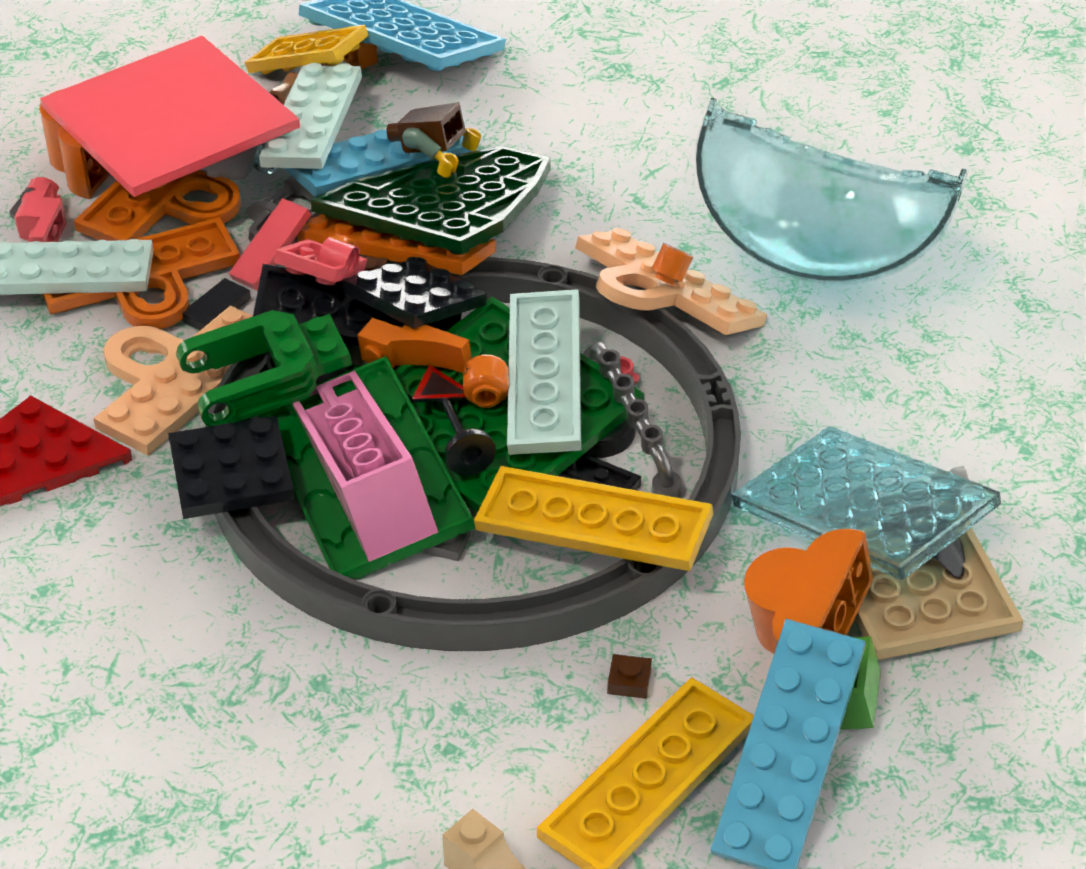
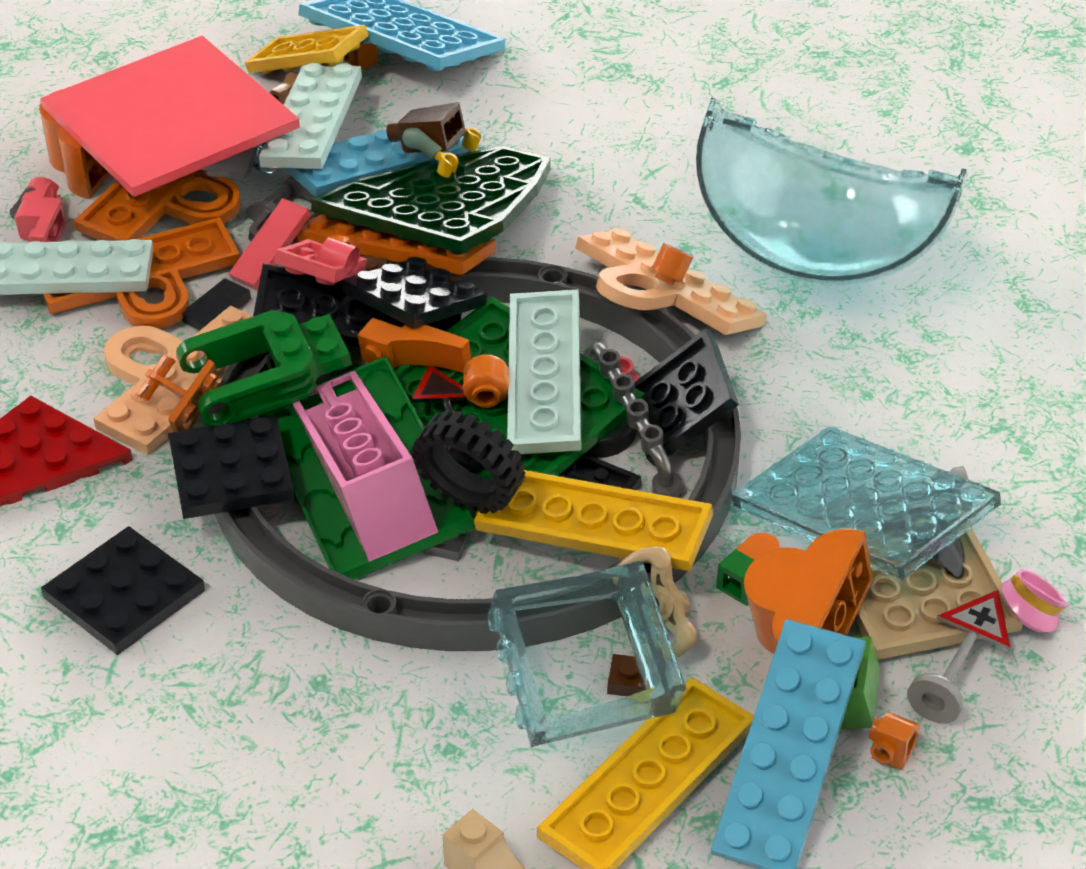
none -> black plate [41,526,205,655]
none -> orange plate [136,353,220,432]
none -> black tyre [411,411,526,514]
none -> clear light blue windscreen [488,561,686,747]
none -> tan piece [611,546,697,663]
none -> black plate [634,328,739,466]
none -> green leg [716,532,780,606]
none -> orange plate [869,712,920,770]
none -> light grey piece [907,590,1010,723]
none -> bright pink piece [1002,569,1069,633]

